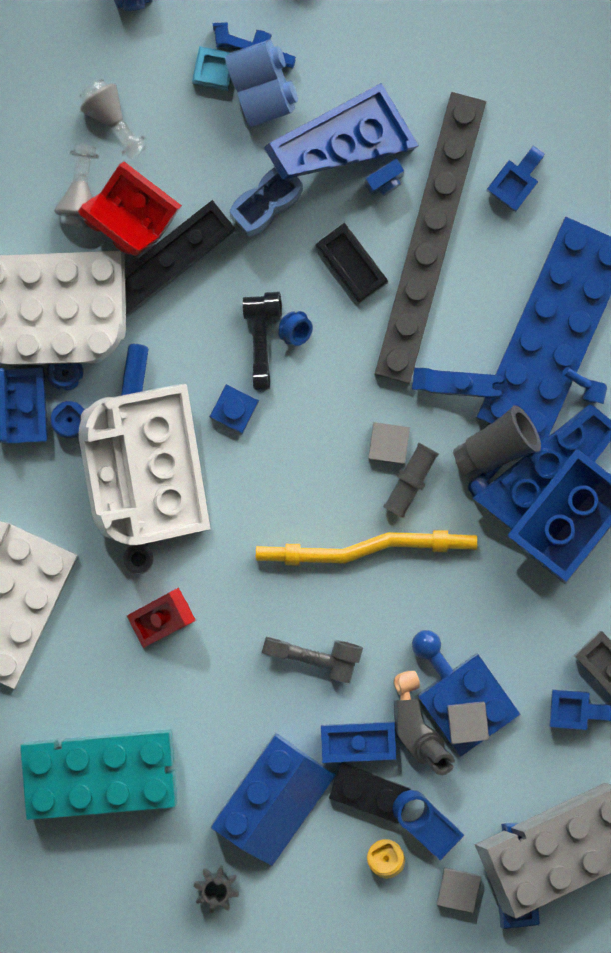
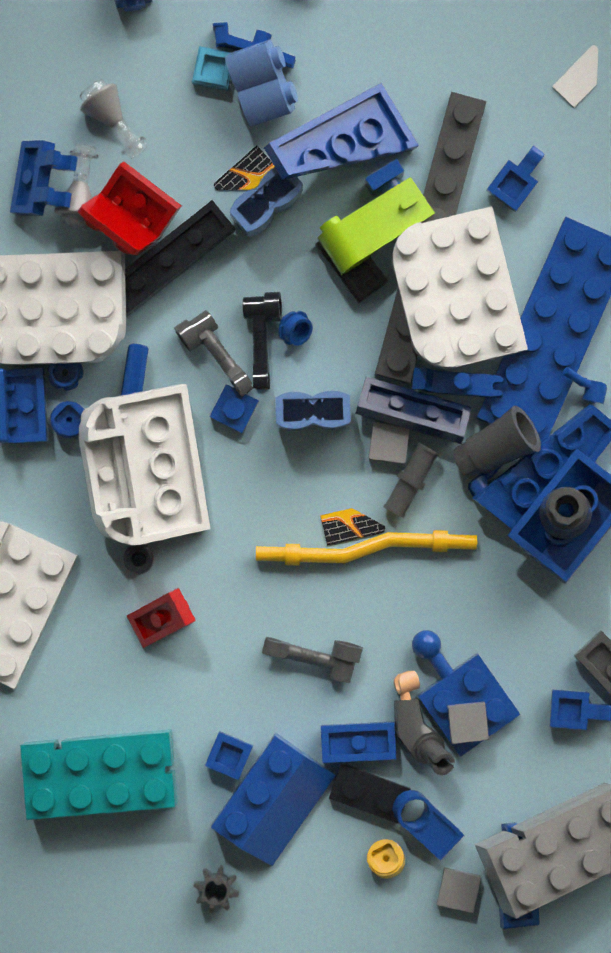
none -> blue plate [10,140,78,216]
none -> dark grey brick [174,310,254,397]
none -> blue plate [205,731,253,780]
none -> sticker [214,145,275,190]
none -> medium blue brick [275,391,351,431]
none -> lime door [317,177,435,275]
none -> sticker [320,508,385,546]
none -> dark blue plate [355,377,472,444]
none -> white plate [392,206,528,369]
none -> dark grey plant [539,487,592,540]
none -> white sticker [552,45,598,108]

